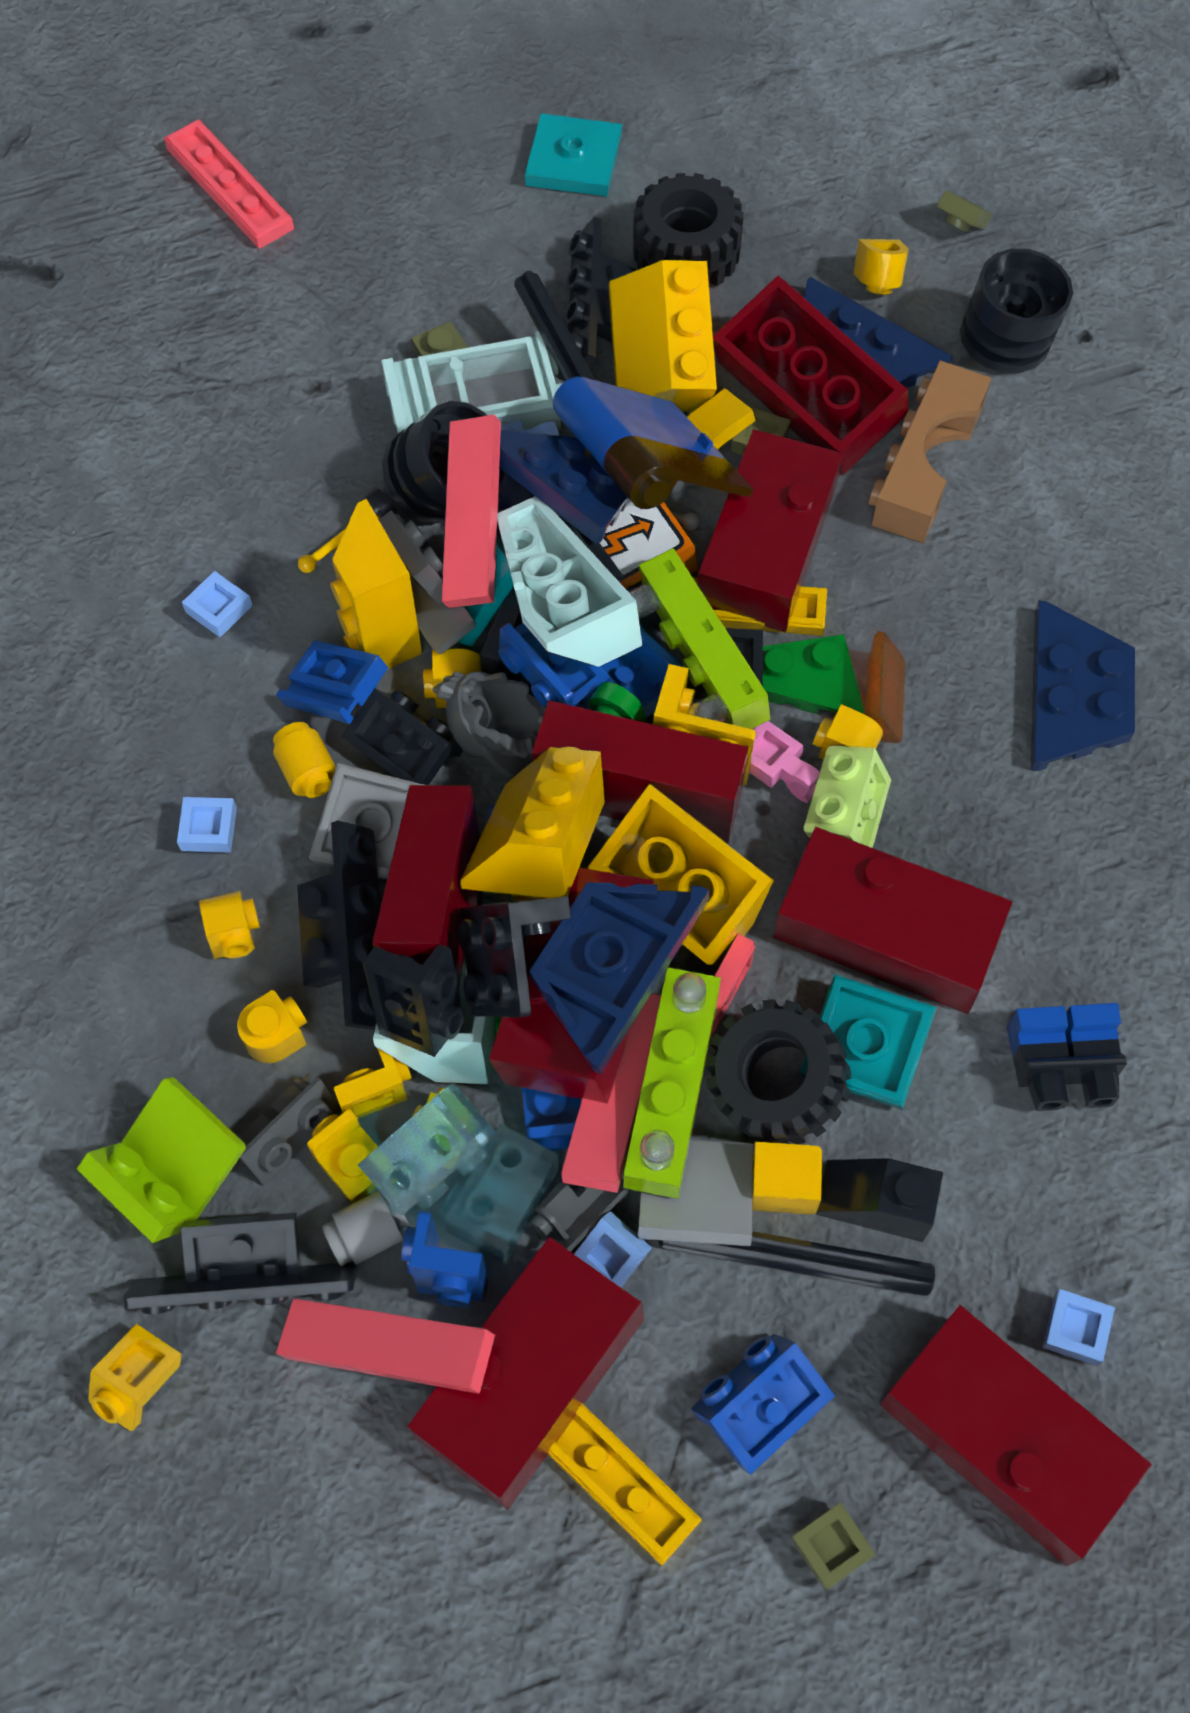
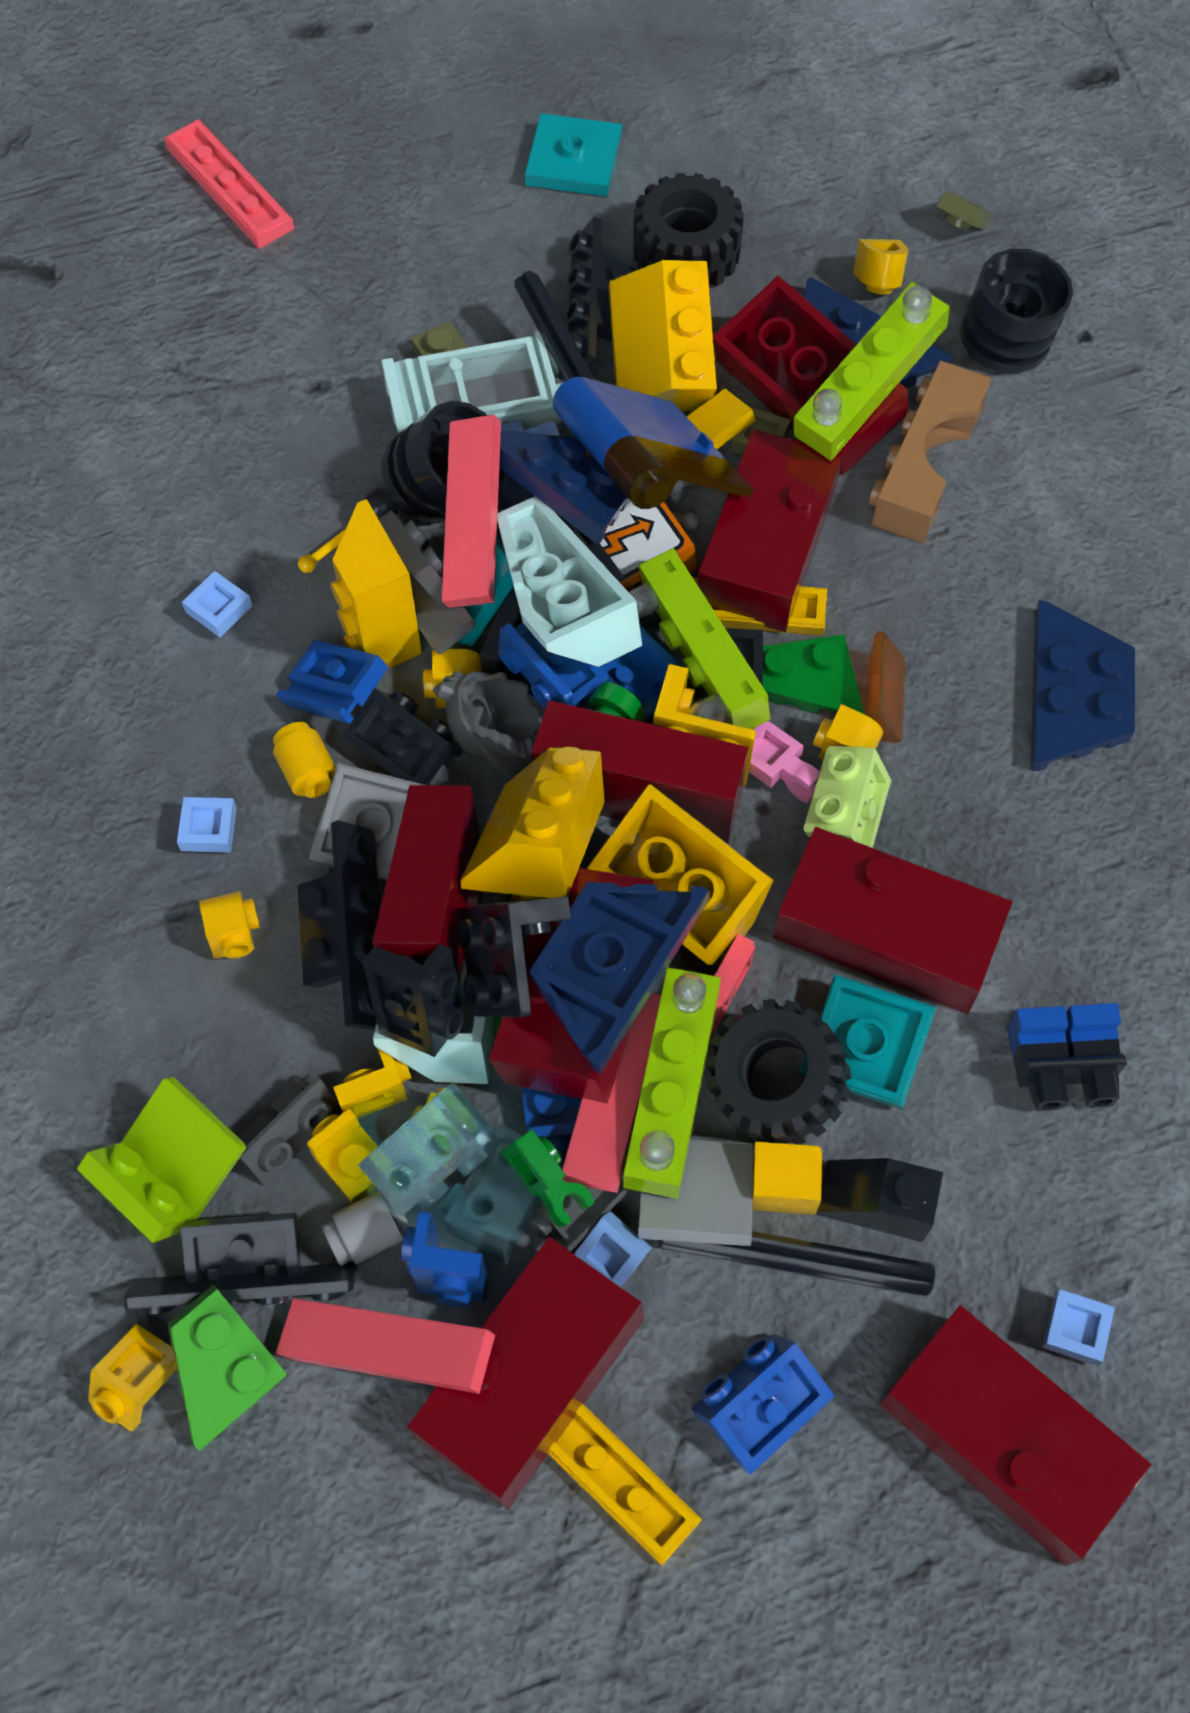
yellow plate [237,989,307,1063] -> none
olive plate [790,1502,876,1591] -> none
none -> bright green wing [167,1284,287,1451]
none -> green plate [500,1129,594,1228]
none -> lime piece [794,282,950,461]

